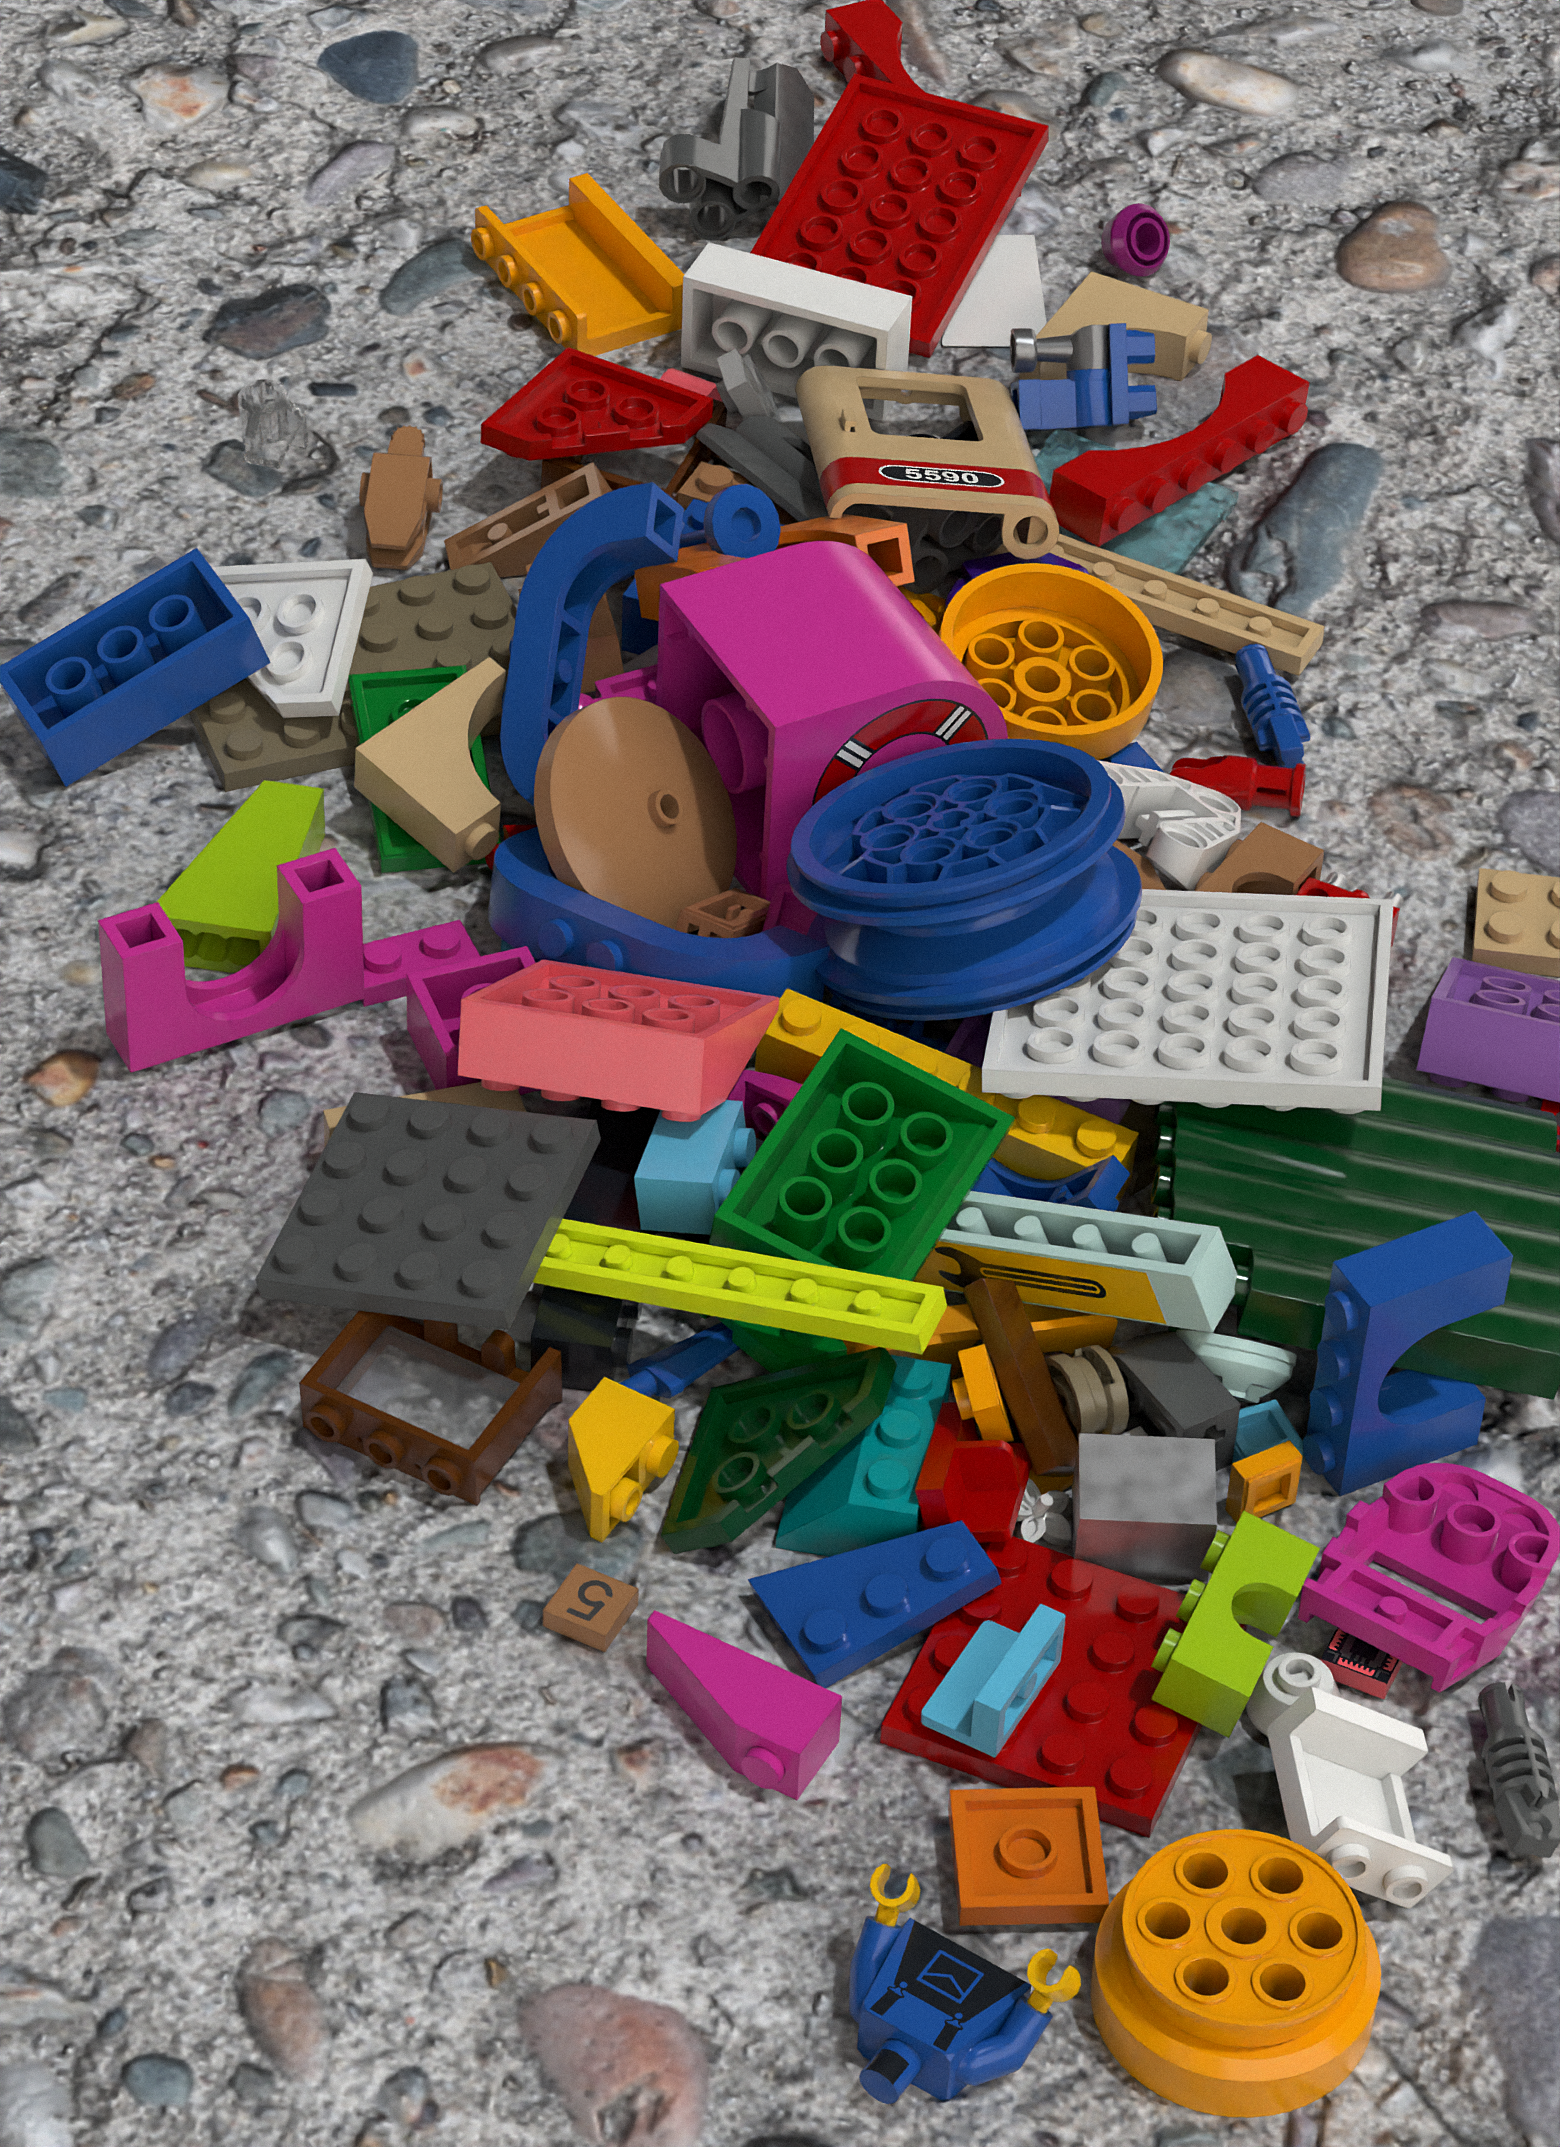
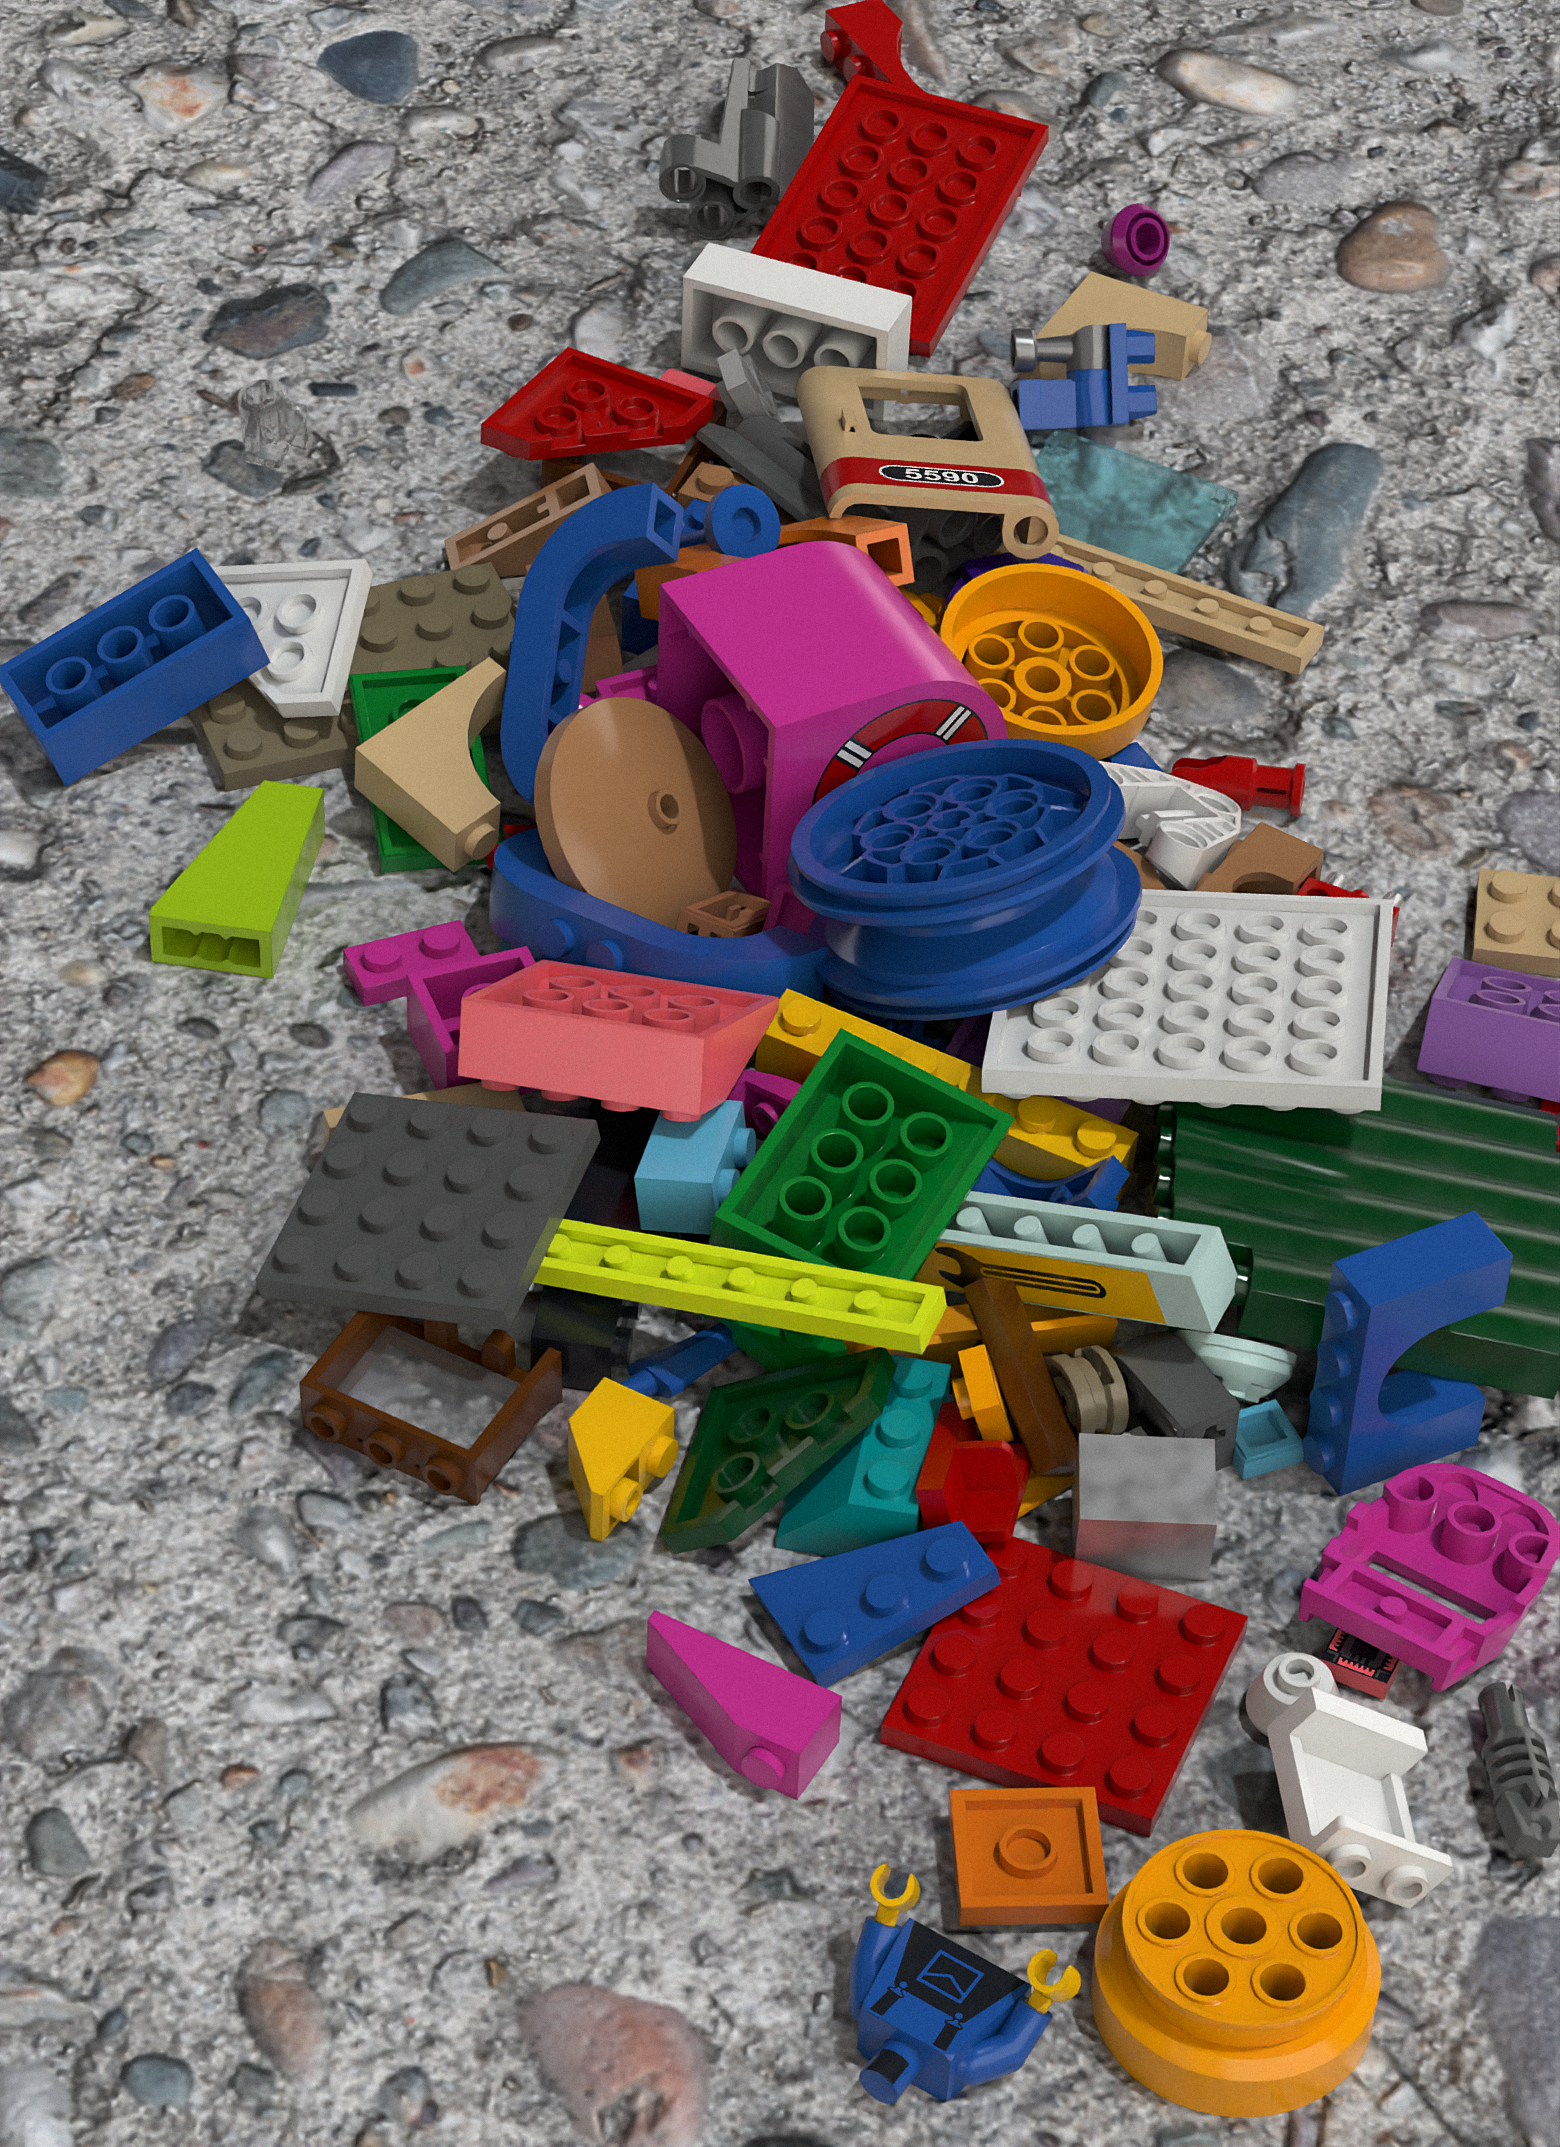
dark pink arch [98,848,364,1073] -> none
medium nougat hinge [359,425,443,570] -> none
light orange panel [471,173,685,356] -> none
medium nougat tile [543,1563,639,1652] -> none
medium azure panel [921,1604,1066,1757] -> none
white sticker [942,235,1047,347] -> none
white plant [1016,1478,1072,1545] -> none
red arch [1049,355,1310,547] -> none
lime arch [1151,1510,1320,1738] -> none
light orange tile [1225,1440,1303,1524] -> none
blue hinge [1235,644,1310,768] -> none

